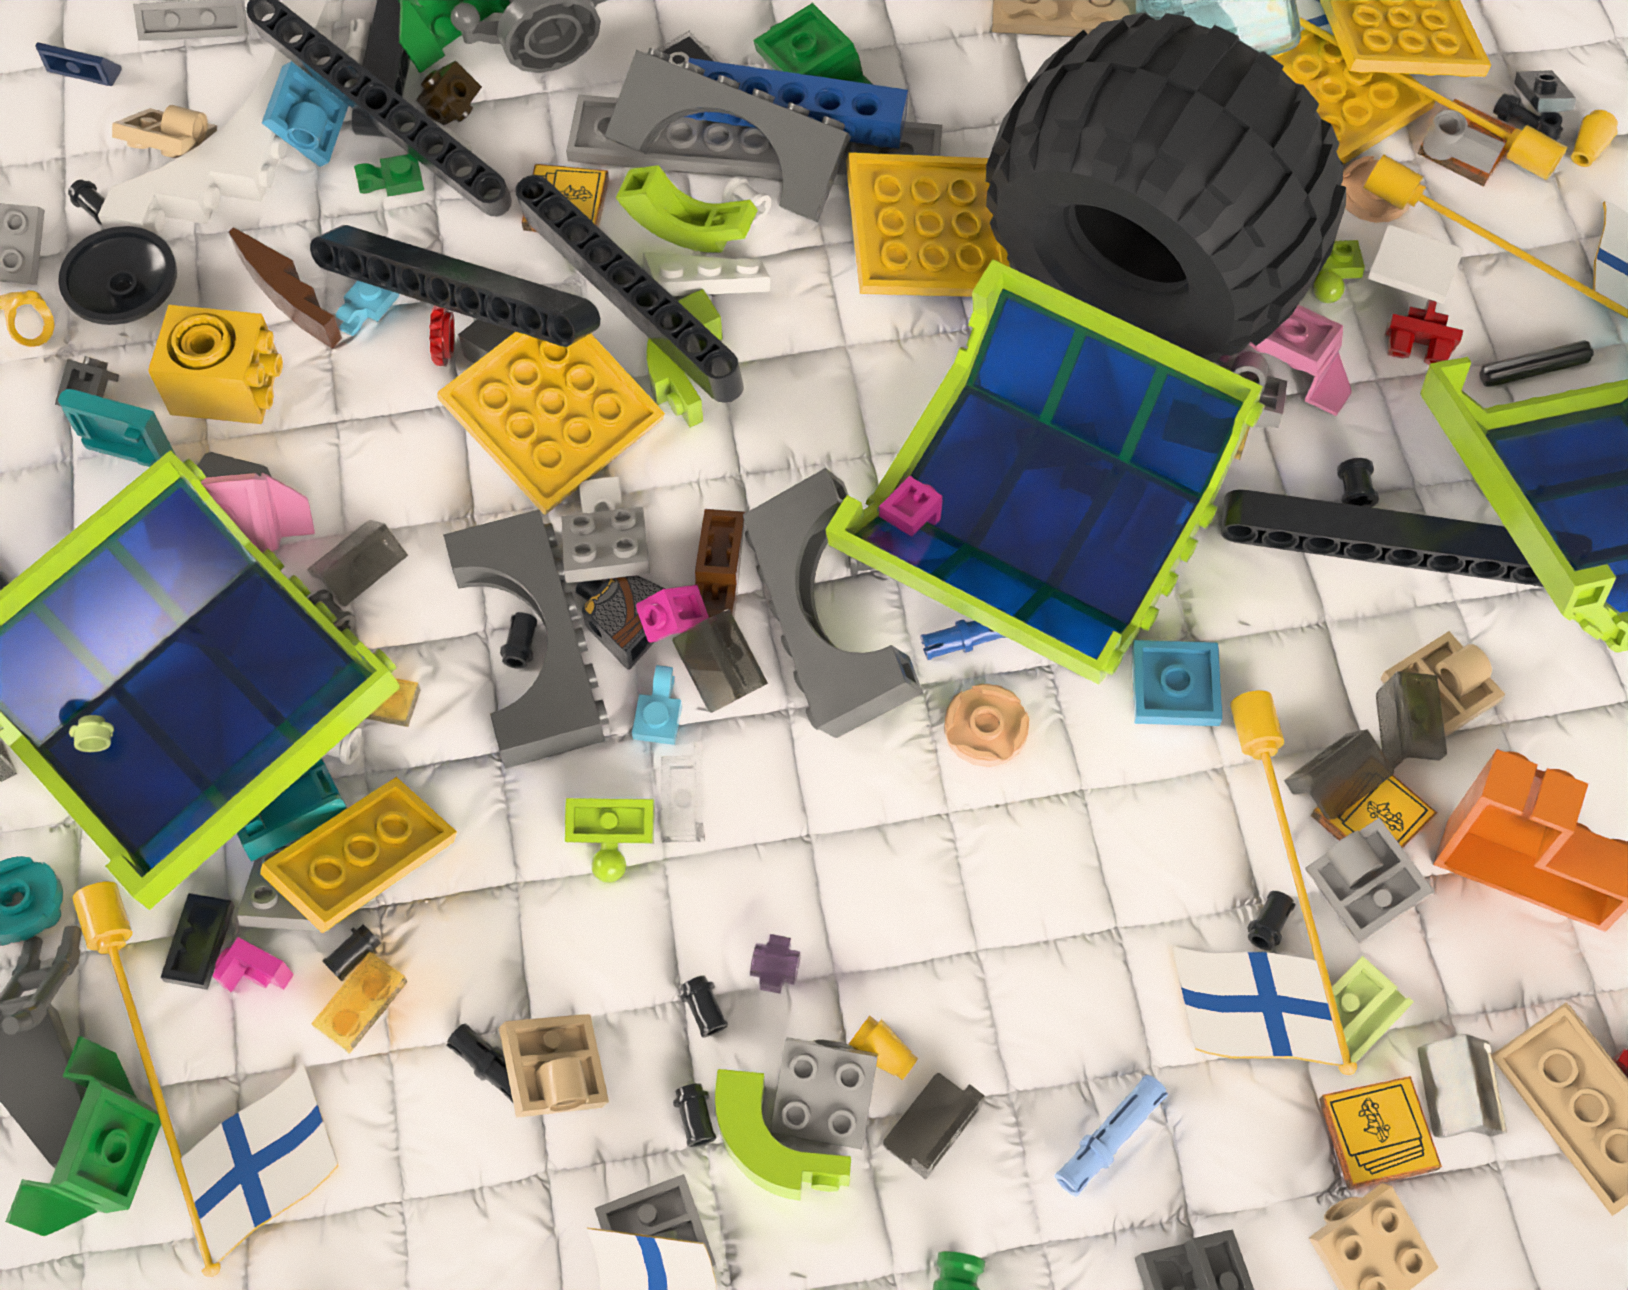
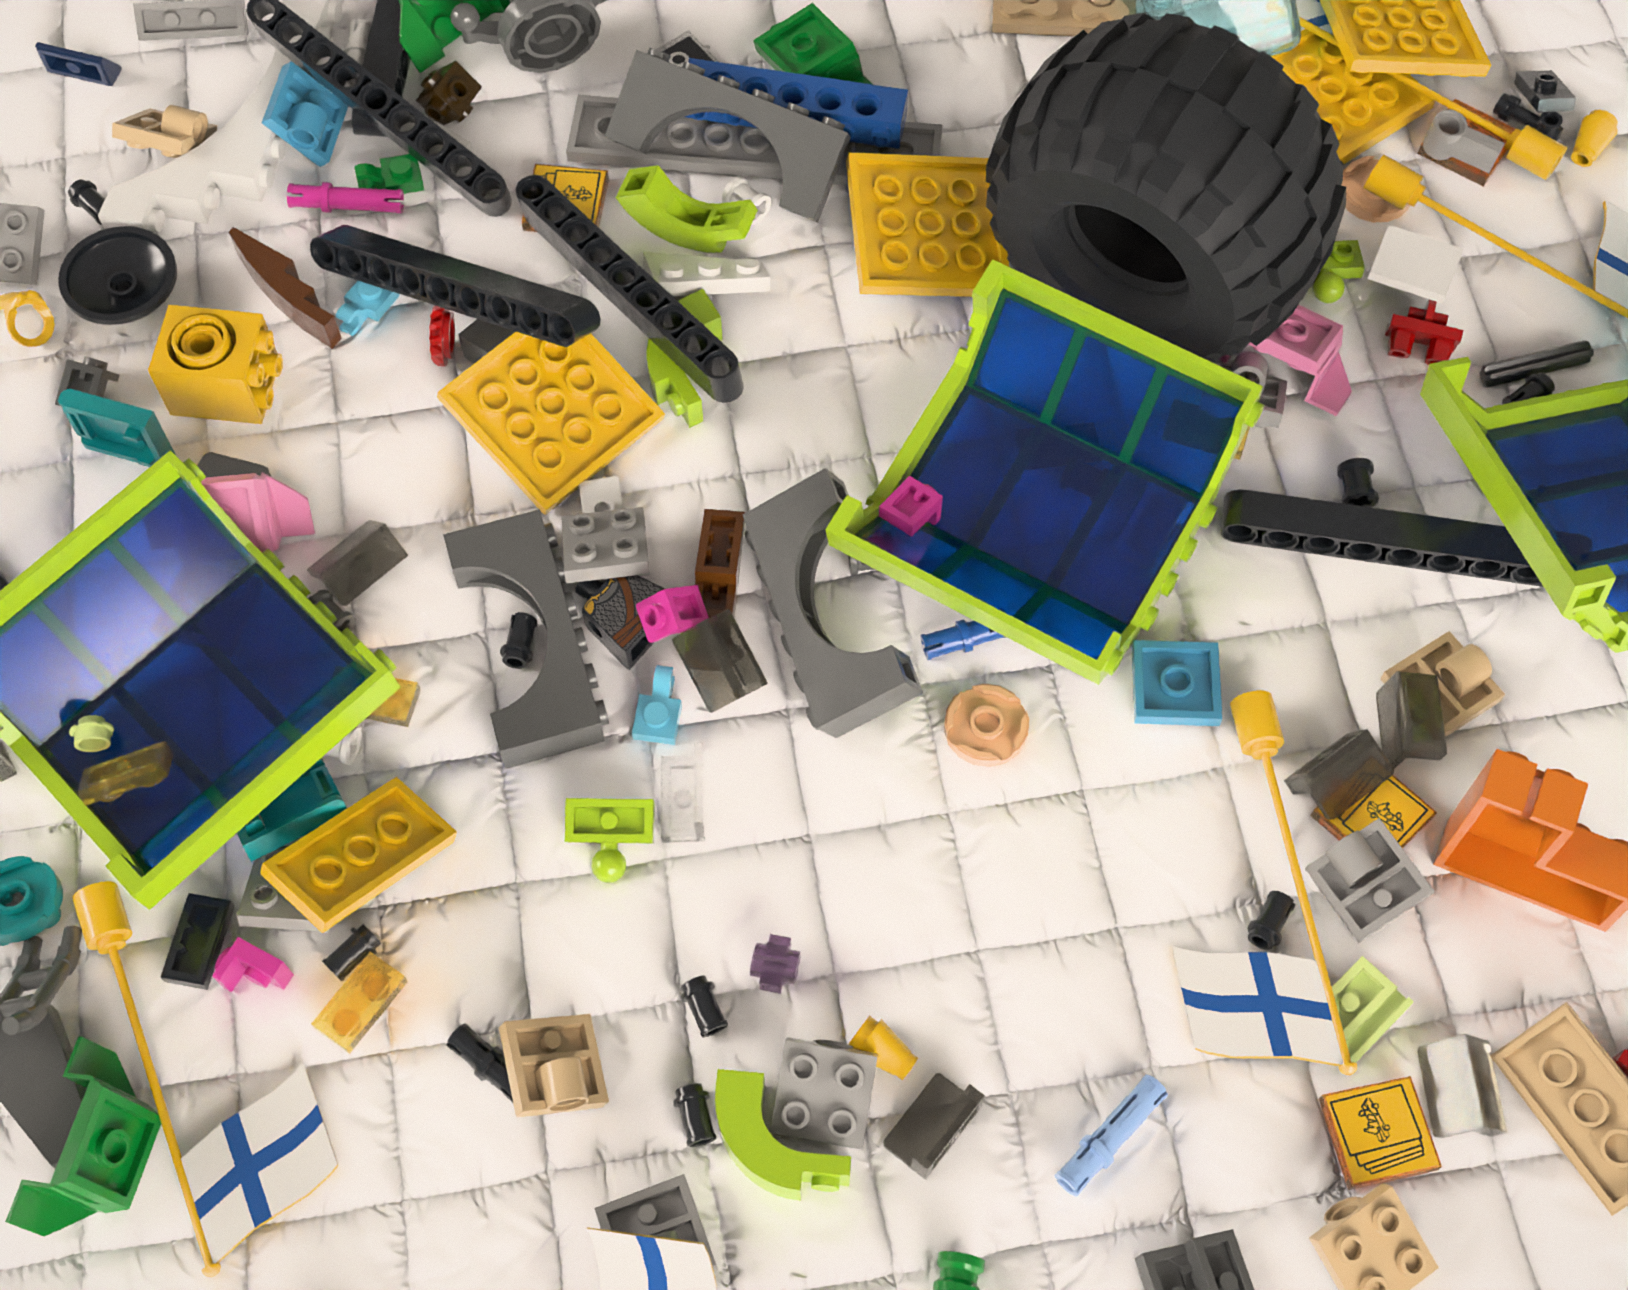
none -> clear yellow plate [77,740,173,806]
none -> dark pink pin [287,182,404,214]
none -> black pin [1502,373,1555,404]

